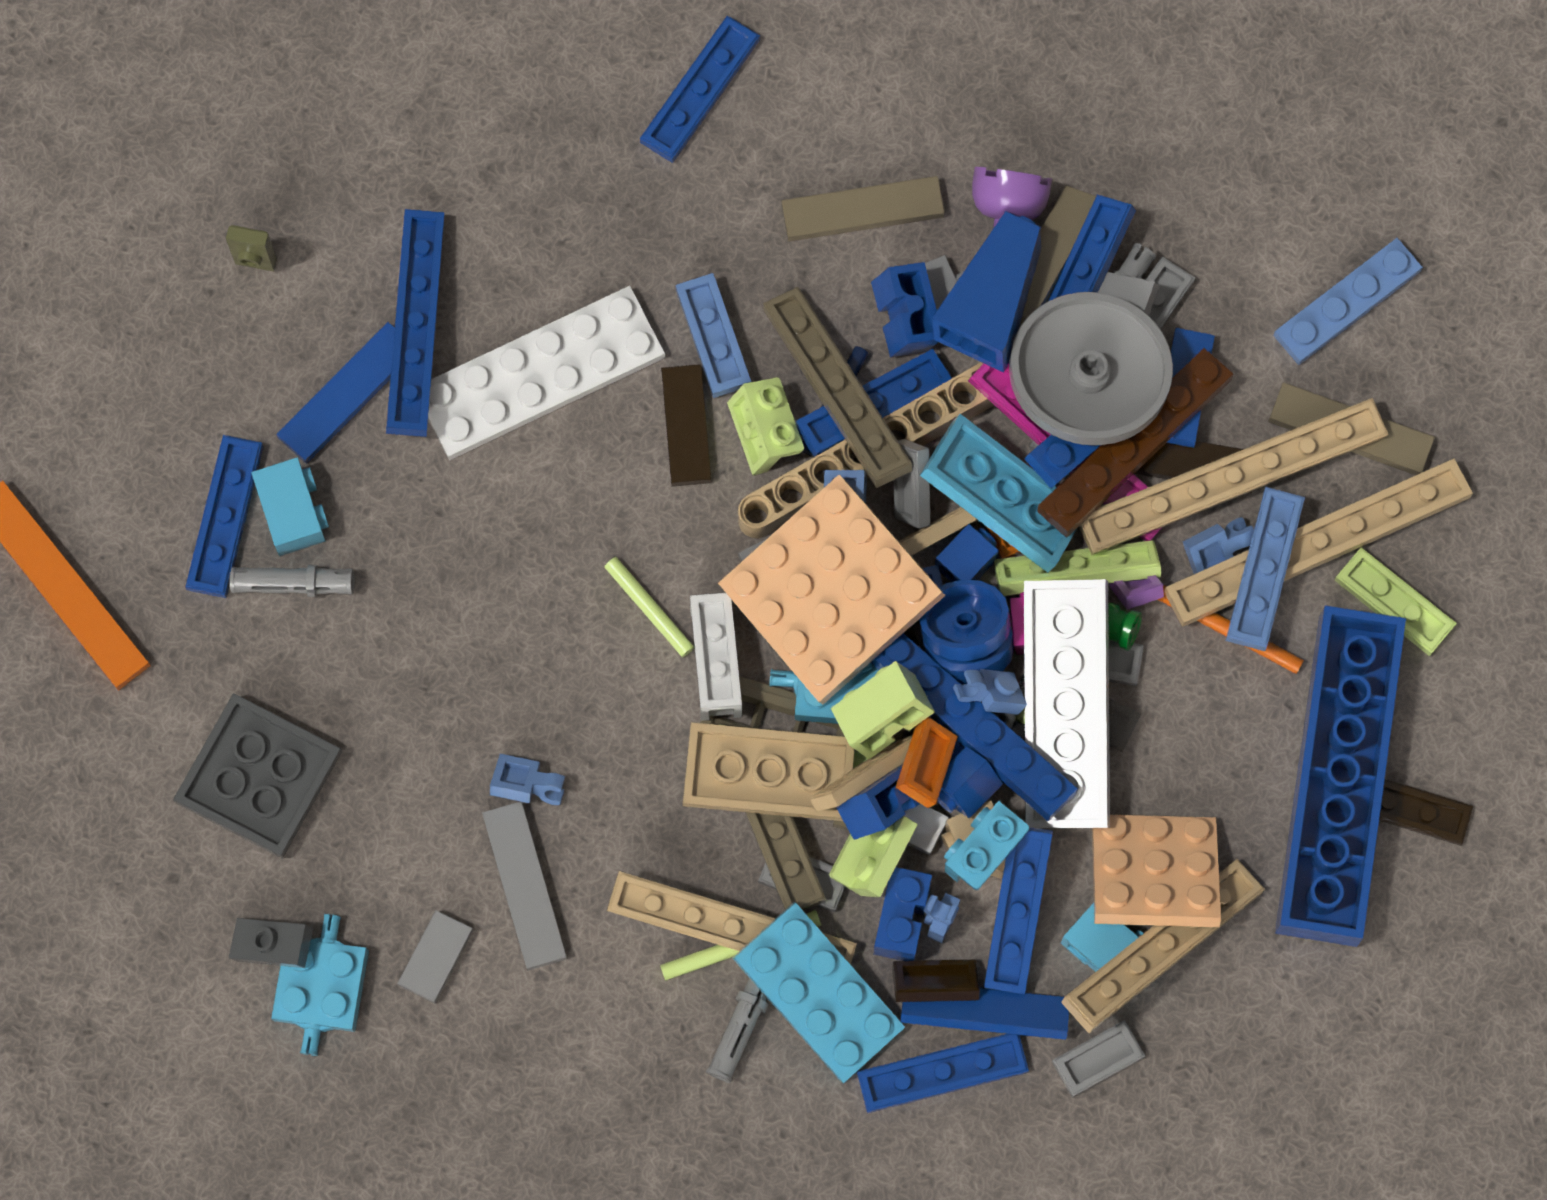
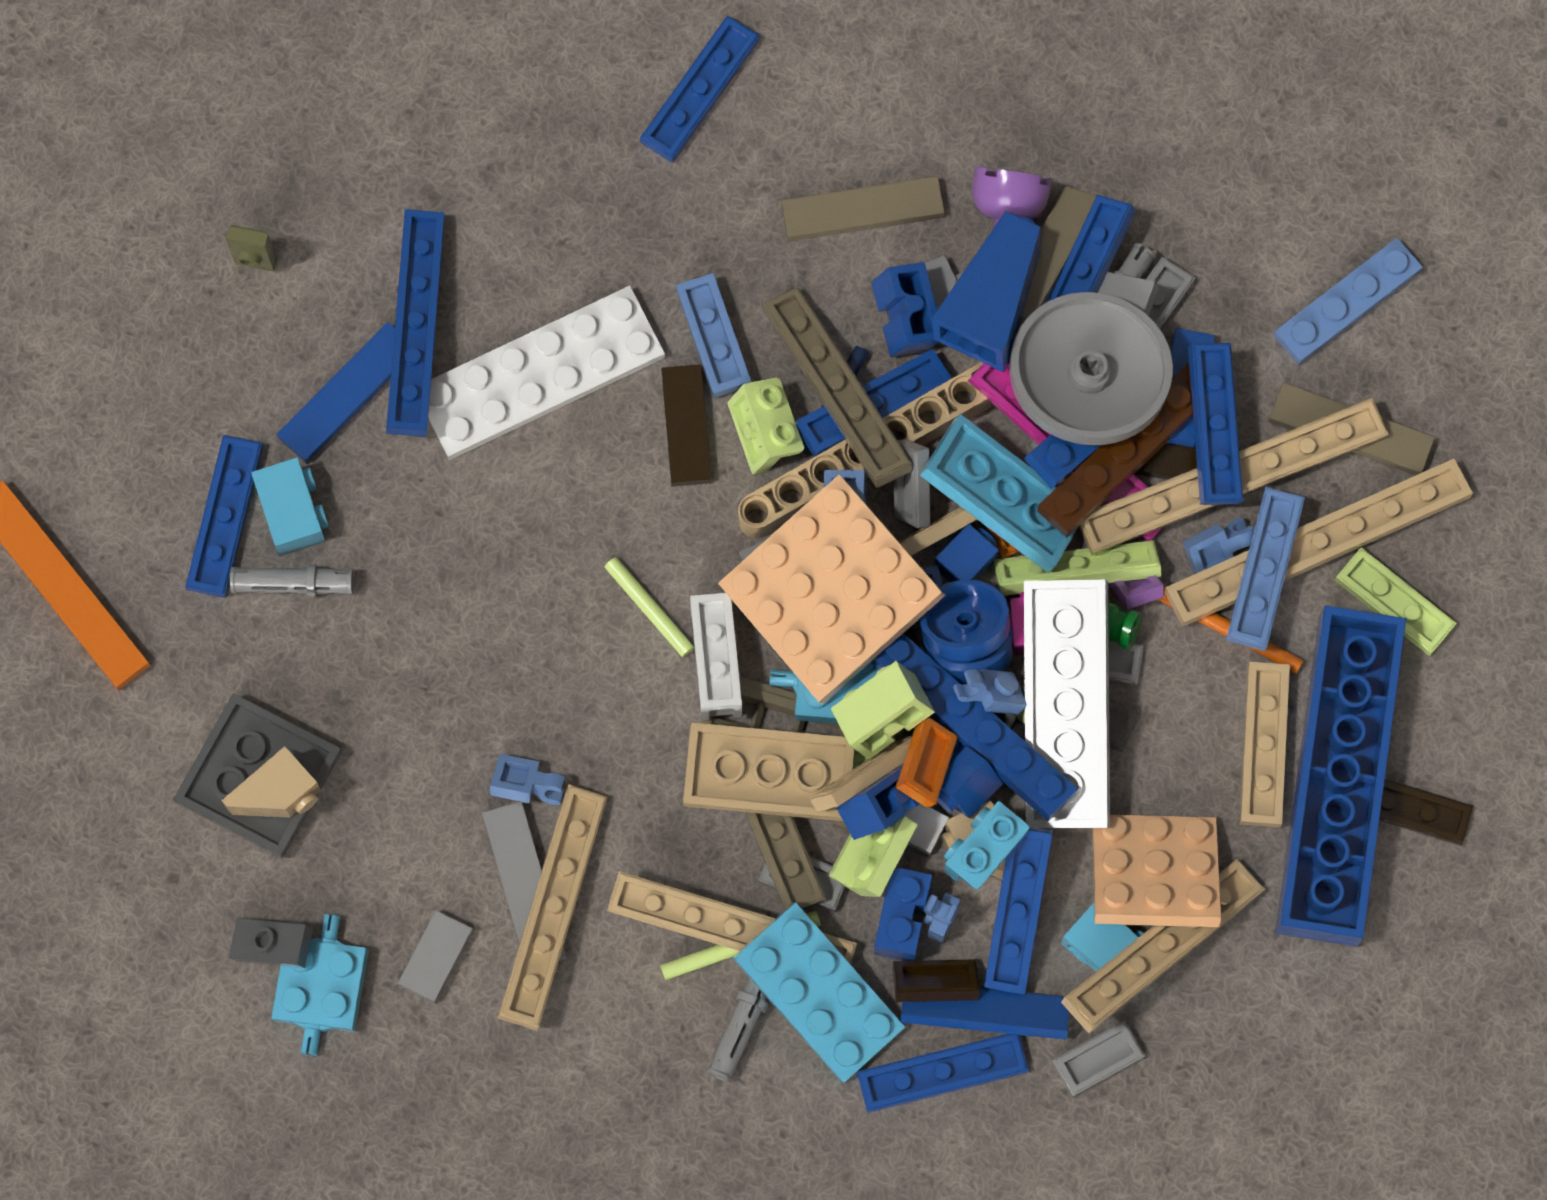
none -> tan slope [222,746,321,818]
none -> tan tile [497,784,607,1031]
none -> blue tile [1188,343,1243,505]
none -> tan plate [1239,661,1290,828]

